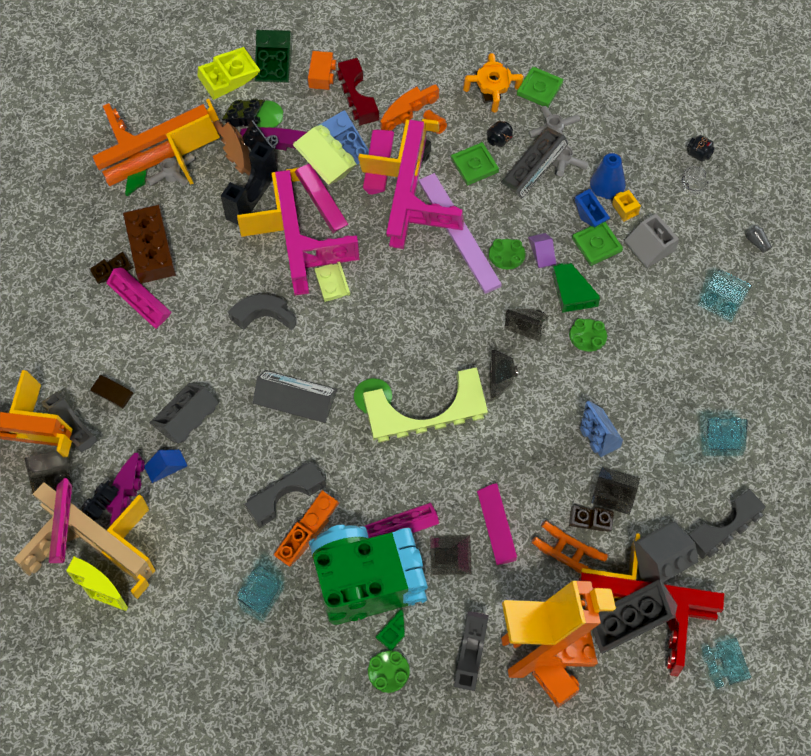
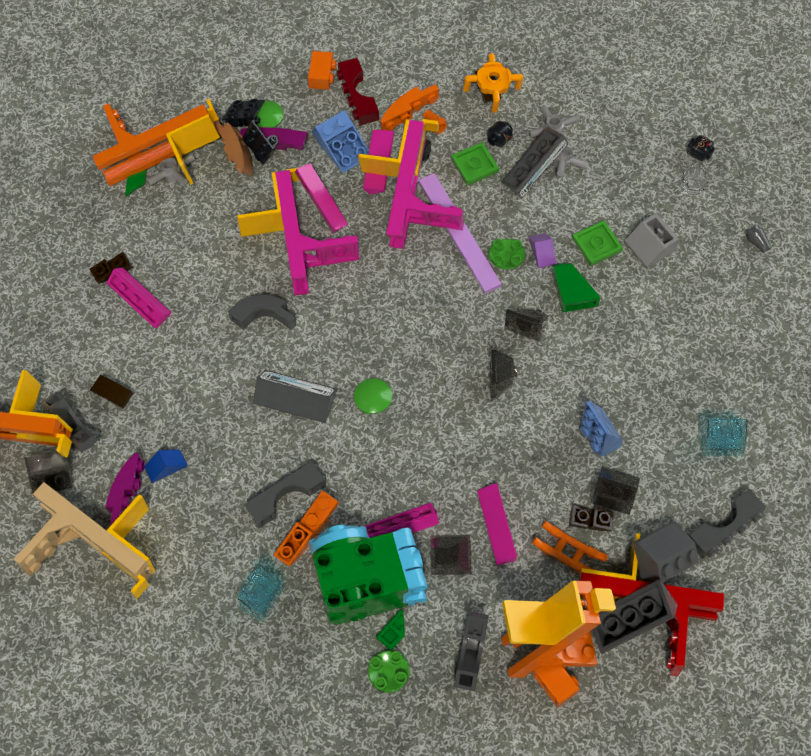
dark pink slope [49,478,72,563] -> none
neon yellow slope [66,556,128,611] -> none
black hinge [81,480,119,521] -> none
reddish brown brick [123,205,176,284] -> none
dark grey slope [149,383,219,444] -> none
neon yellow slope [197,47,260,100] -> none
black arch [221,141,278,225] -> none
dark green slope [255,30,293,83] -> none
yellowish green slope [293,125,357,185] -> none
yellowish green plate [314,262,350,302] -> none
yellowish green arch [363,367,488,443] -> none
bright green plate [517,66,564,107] -> none
bright green dish [569,319,607,352] -> none
blue slope [574,189,610,228] -> none
blue cone [590,153,626,199] -> none
yellow brick [612,190,641,222] -> none
clear light blue slope [698,269,752,322] -> none
clear light blue plate [702,638,751,689] -> none

